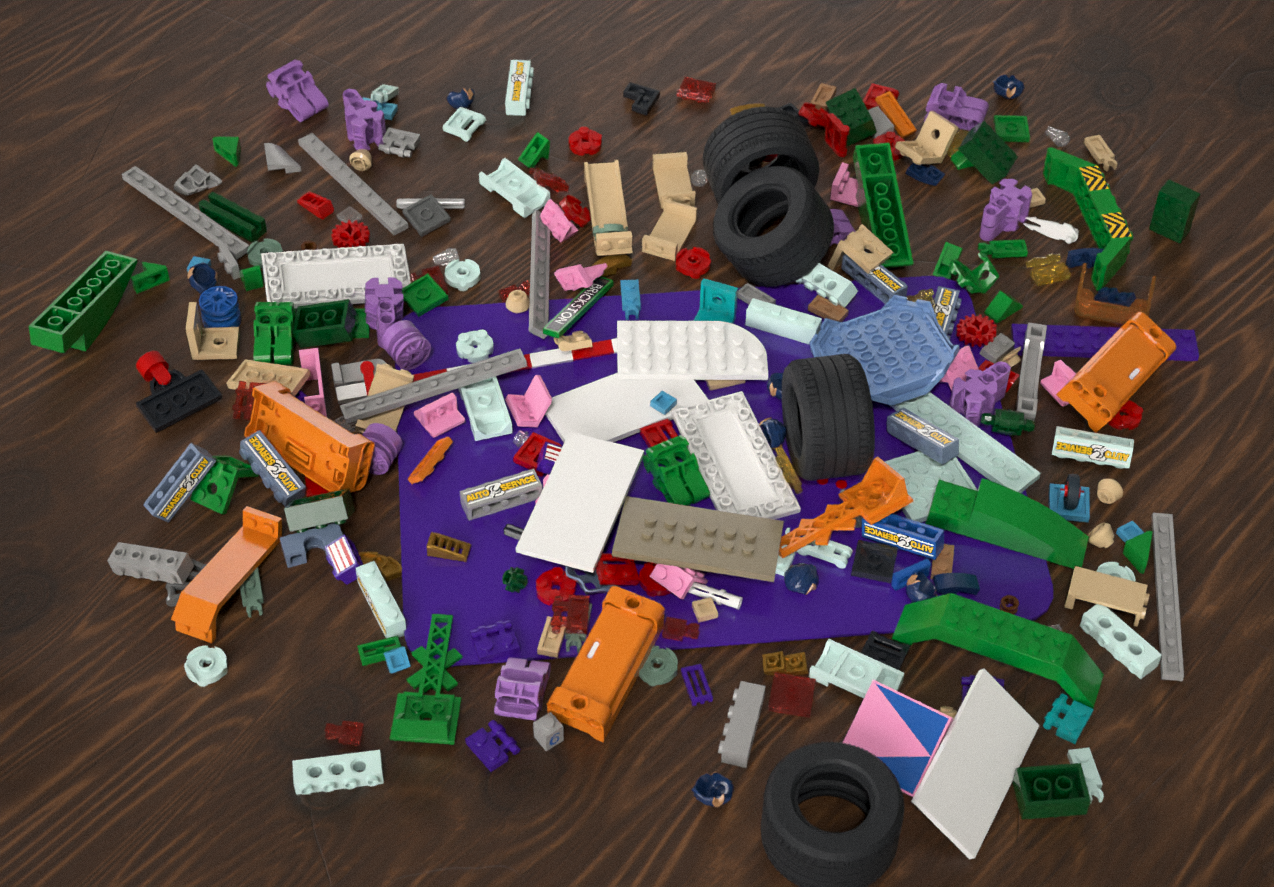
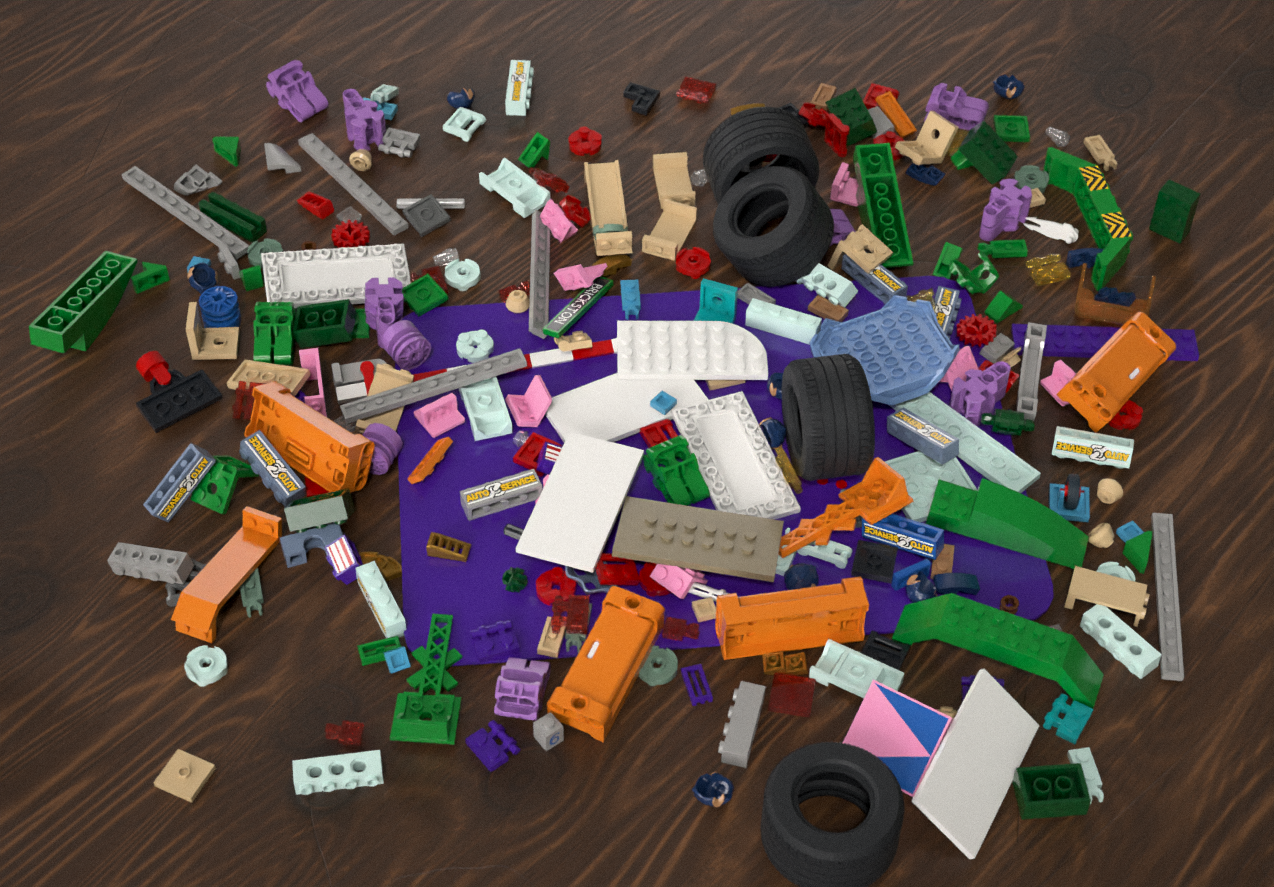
none -> tan plate [154,749,216,803]
none -> orange piece [715,576,869,660]
none -> sand green plate [1014,165,1049,193]

